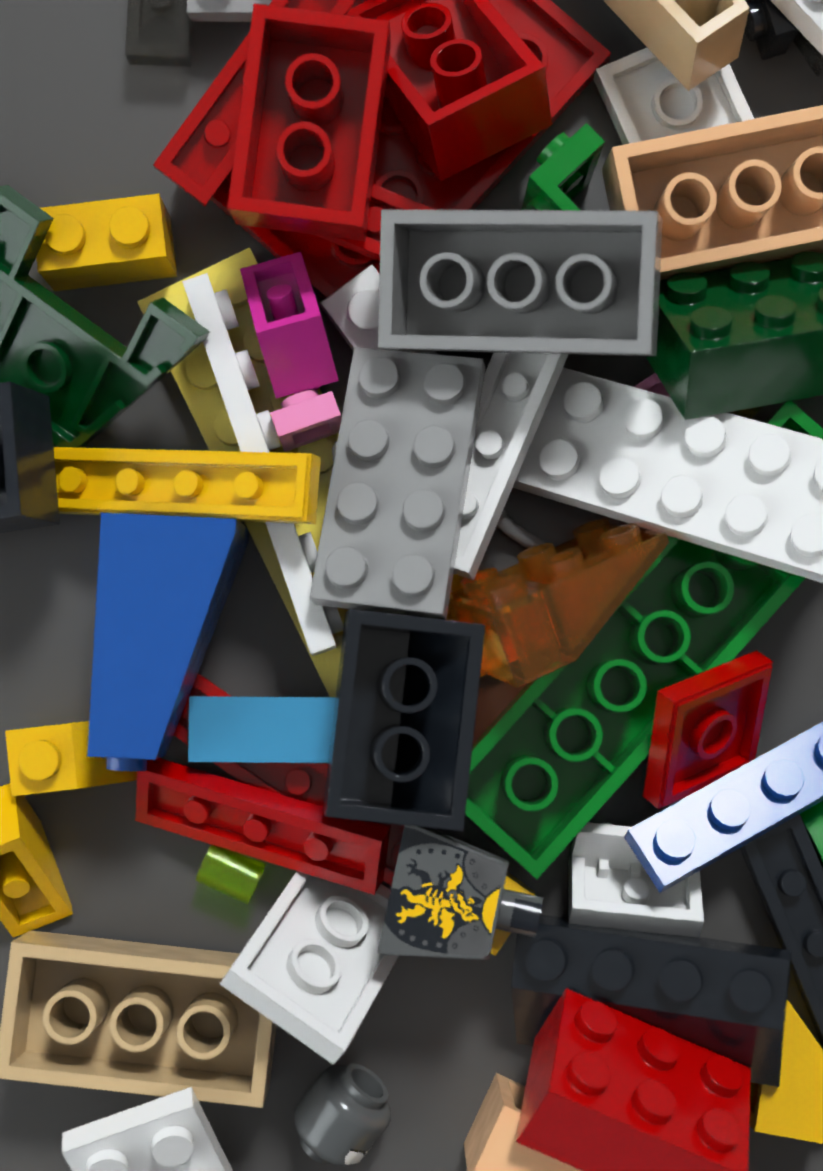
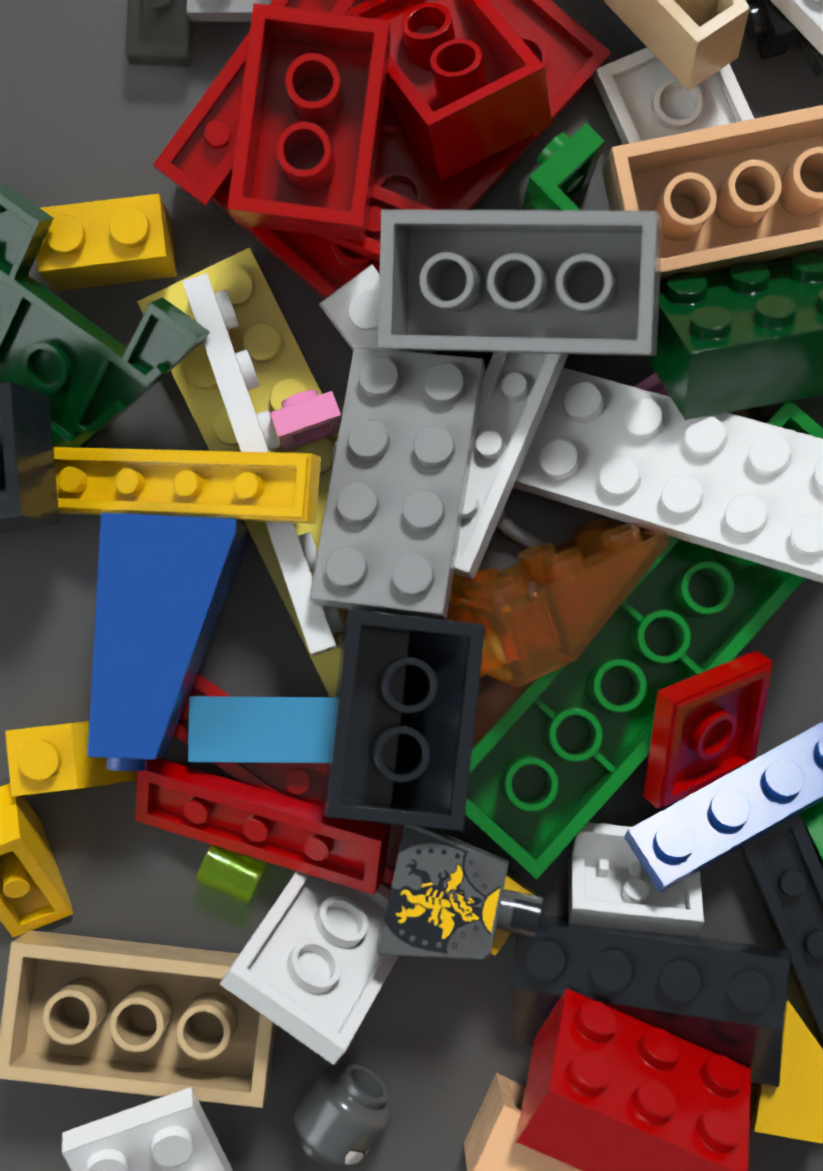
dark pink slope [240,252,339,399] -> none

